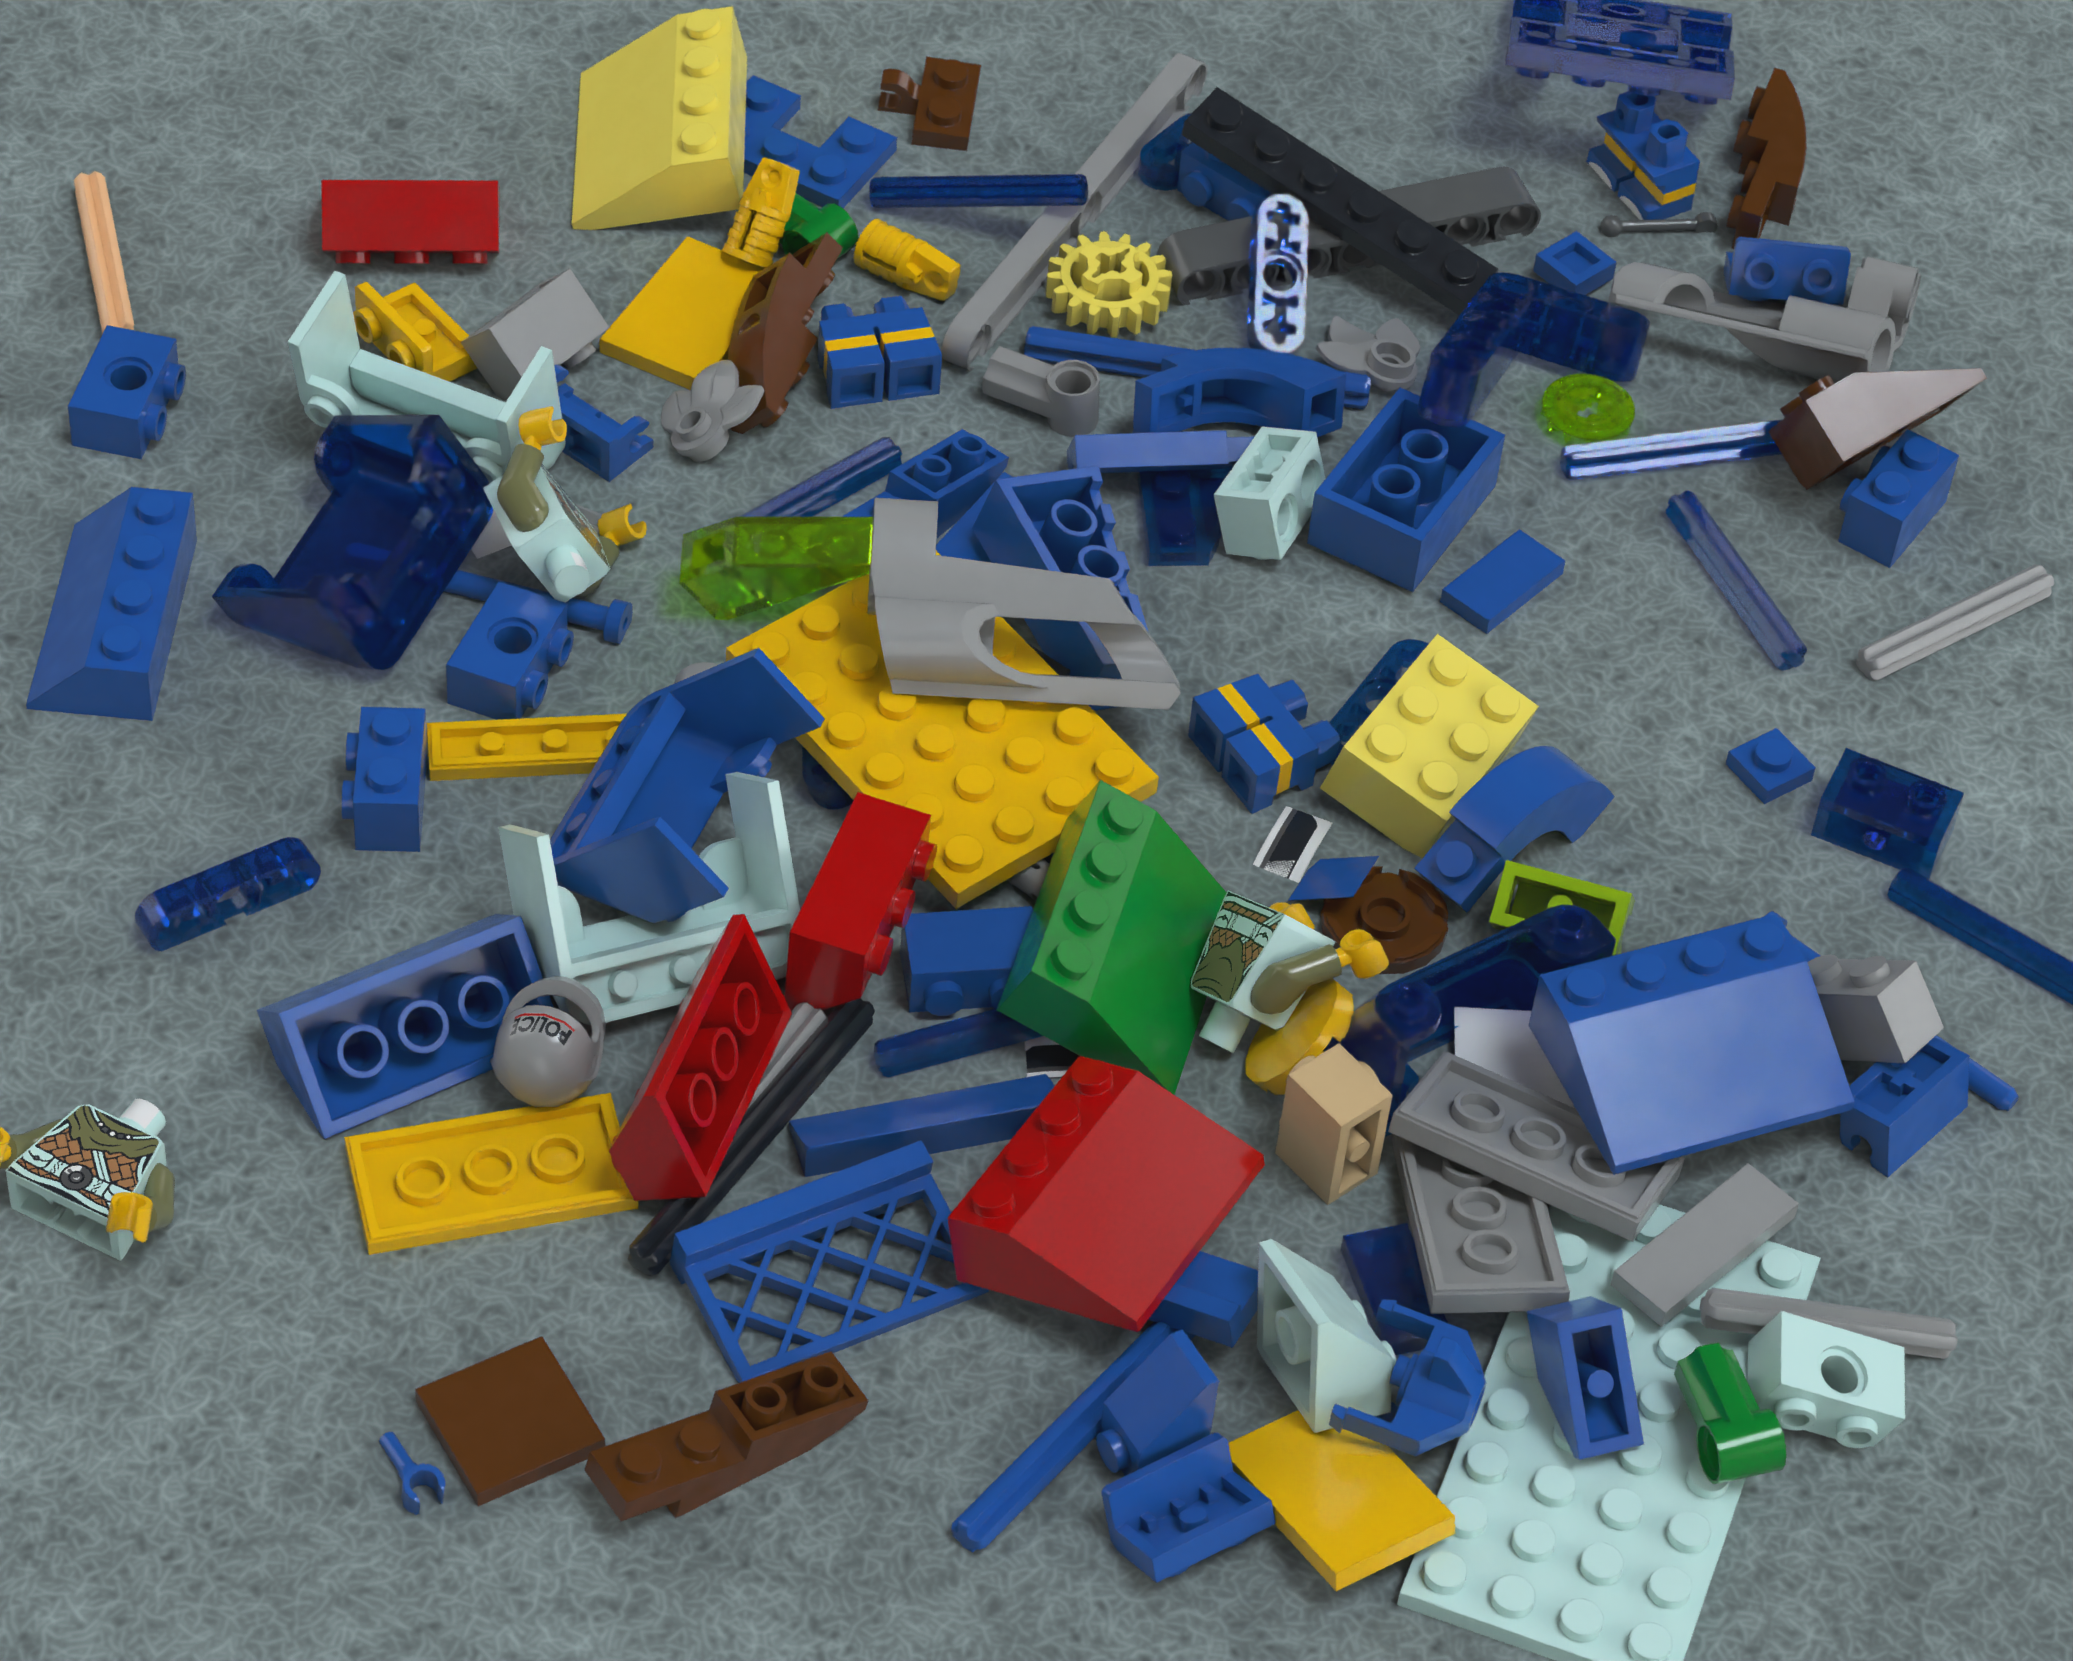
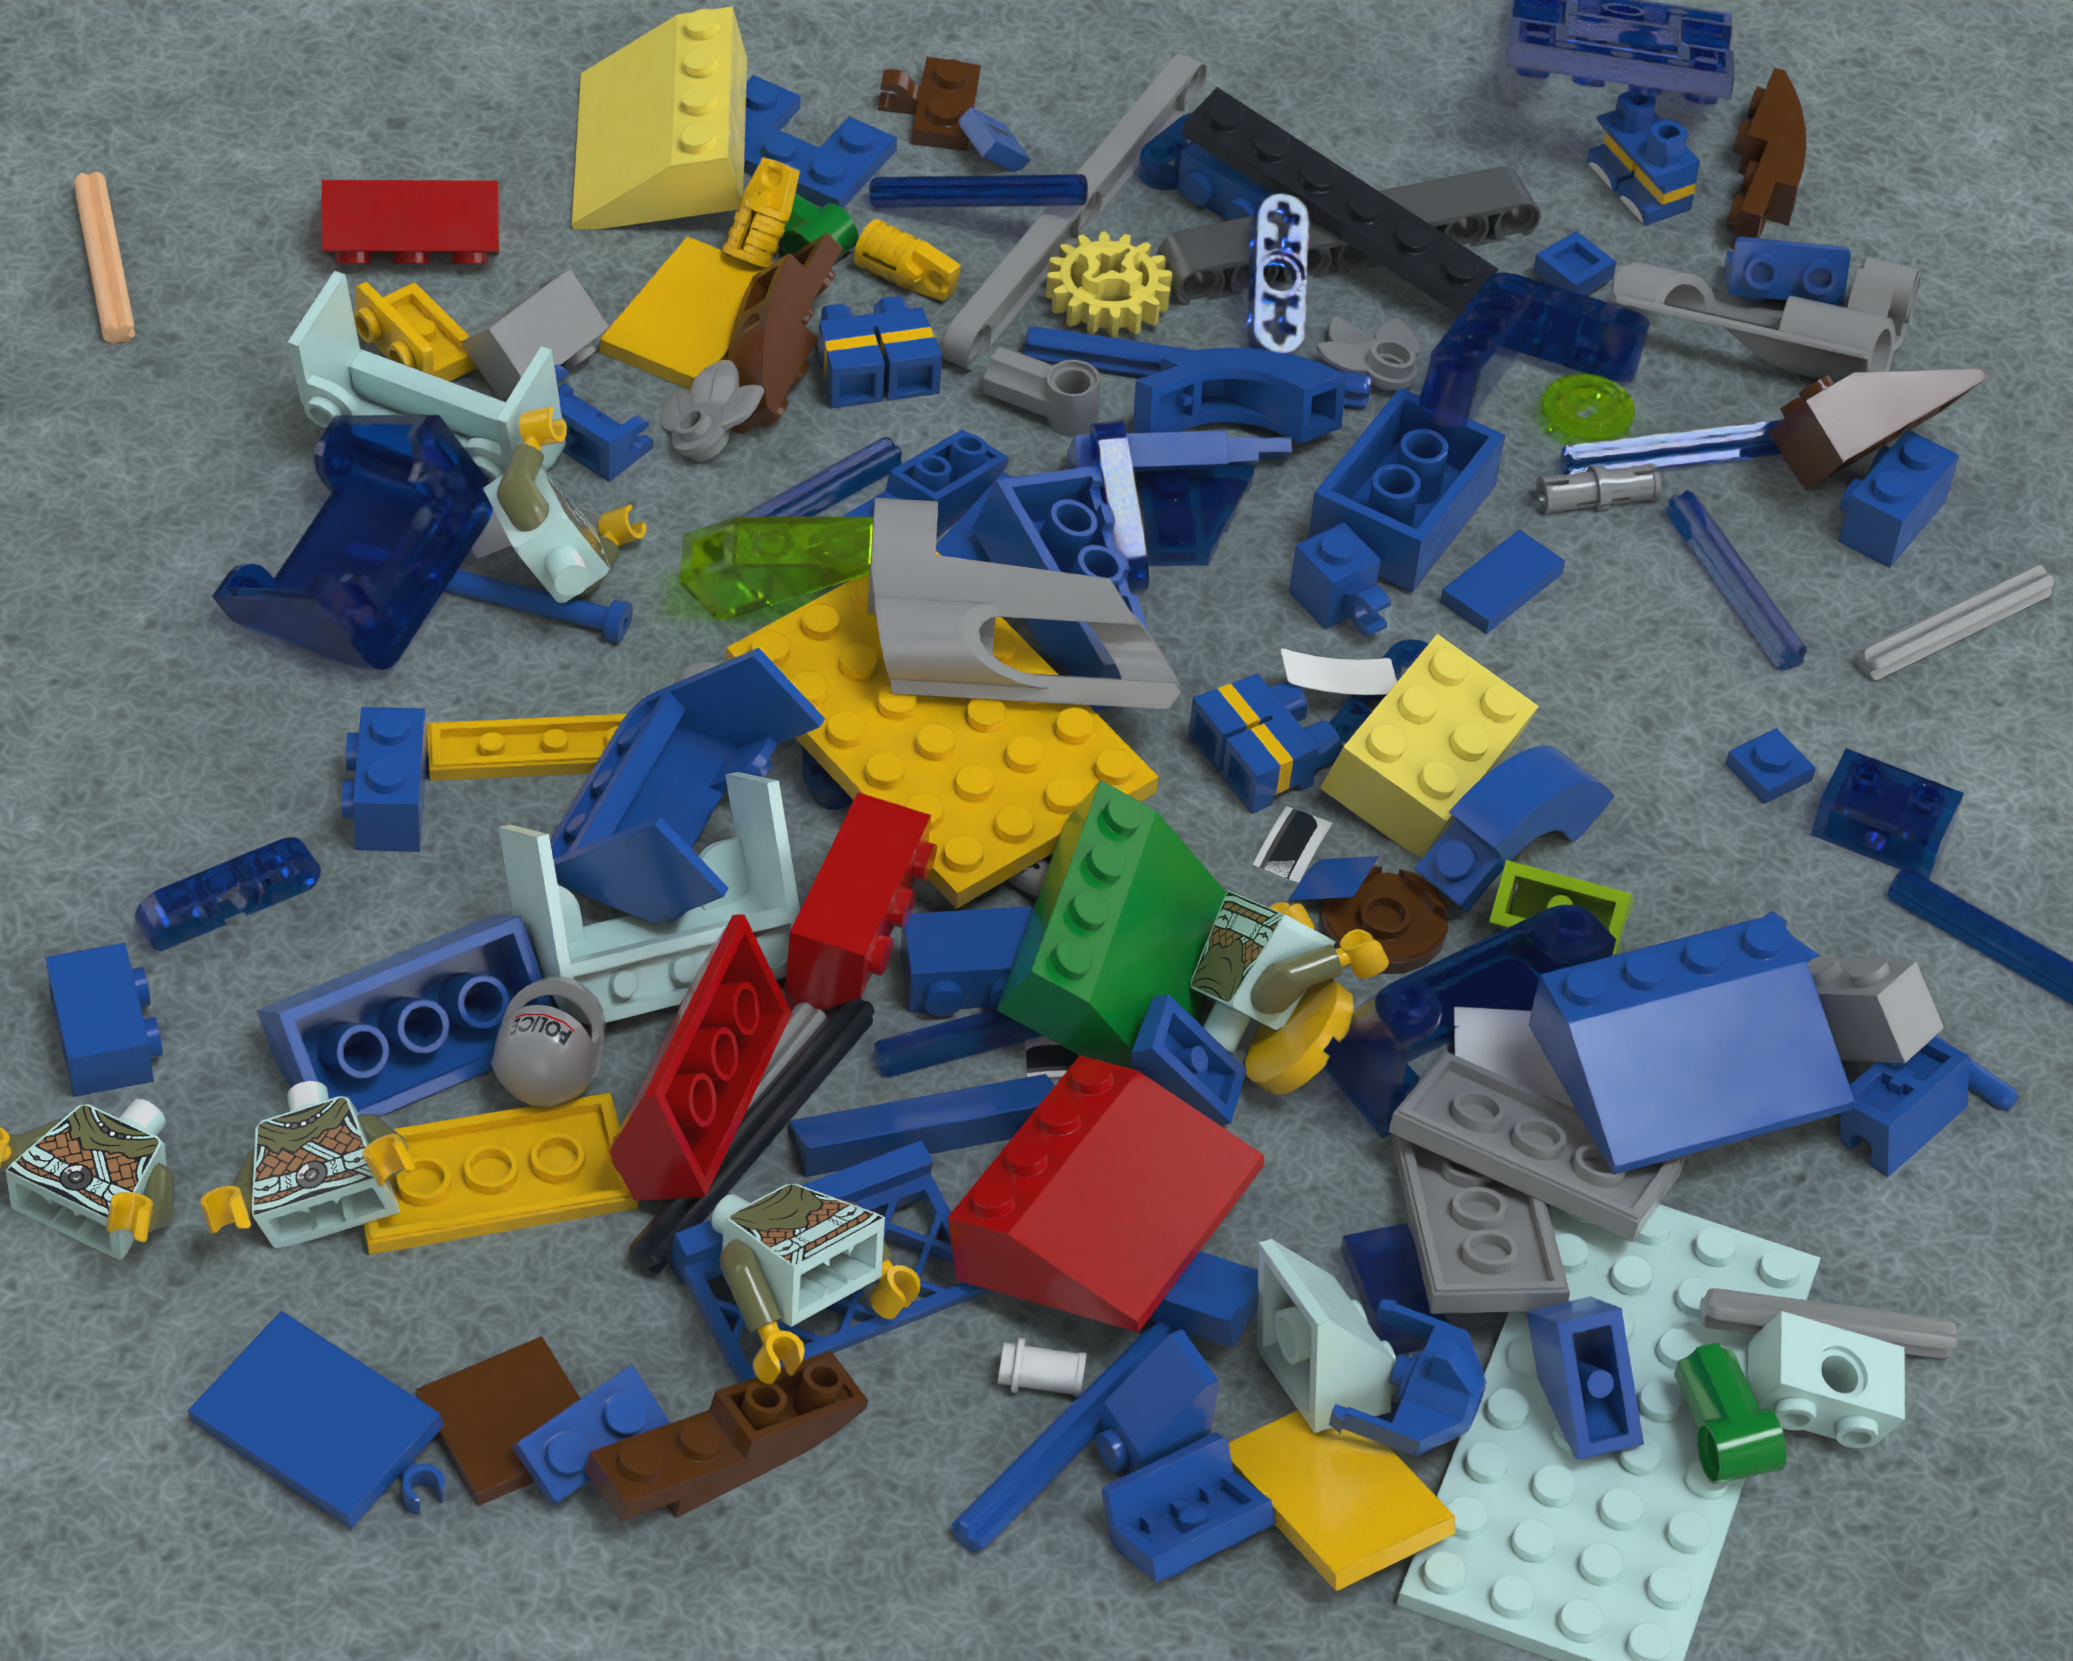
blue slope [26,487,197,721] -> none
blue brick [68,325,186,459] -> none
blue brick [446,581,574,720] -> none
light aqua brick [1214,427,1325,560] -> none
tan brick [1275,1043,1392,1205] -> none
dark grey hinge [1601,212,1717,237] -> none
light grey tile [1611,1163,1799,1327] -> none
none -> blue brick [45,942,163,1097]
none -> blue tile [188,1310,444,1528]
none -> torso [200,1081,416,1248]
none -> blue plate [511,1365,670,1505]
none -> torso [712,1184,920,1384]
none -> blue tile [959,107,1031,171]
none -> white pin [998,1338,1086,1397]
none -> clear blue beam [1090,420,1149,592]
none -> blue slope [1131,994,1247,1126]
none -> white sticker [1281,649,1397,695]
none -> blue brick [1289,522,1391,637]
none -> light grey pin [1536,463,1661,514]

